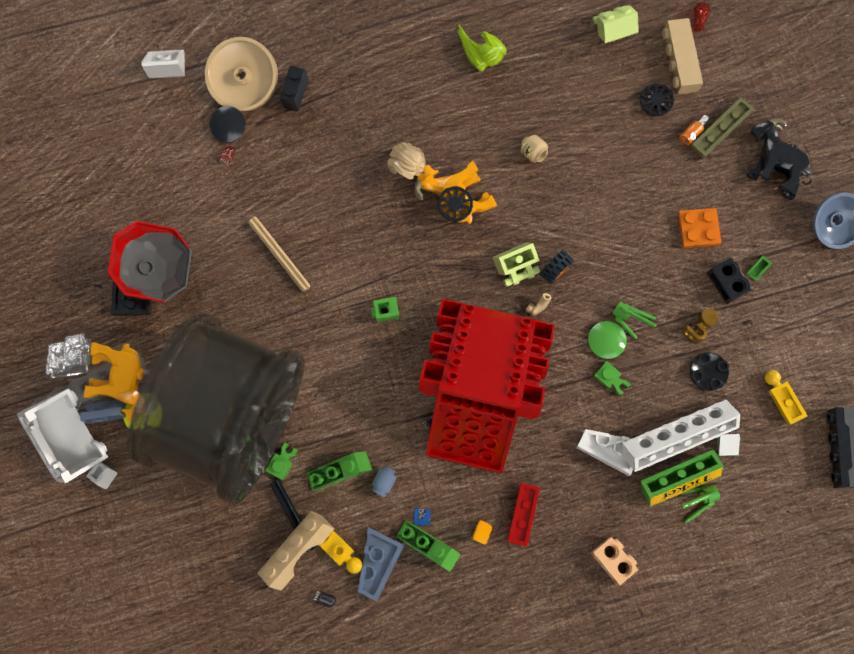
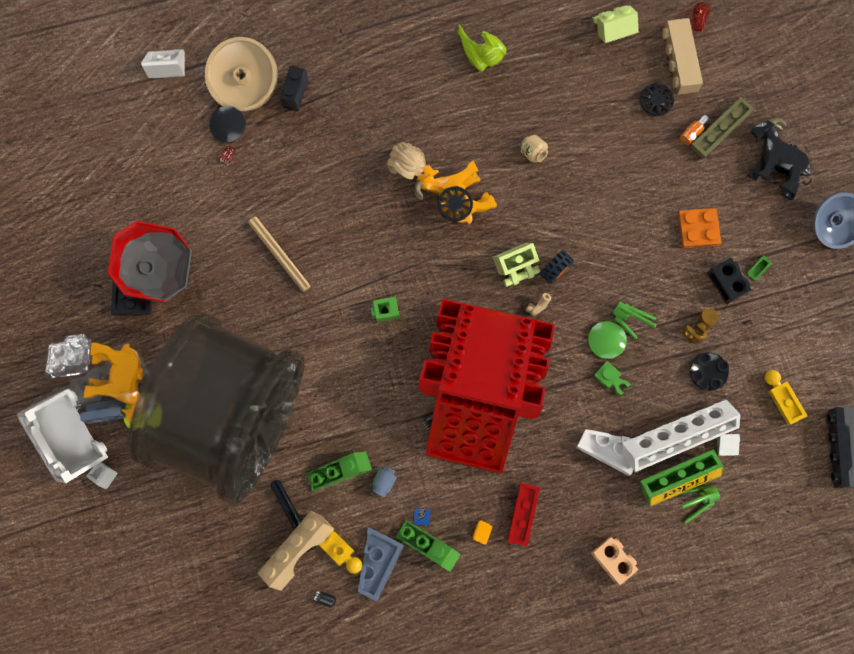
bright green plate [265,443,298,480] -> none

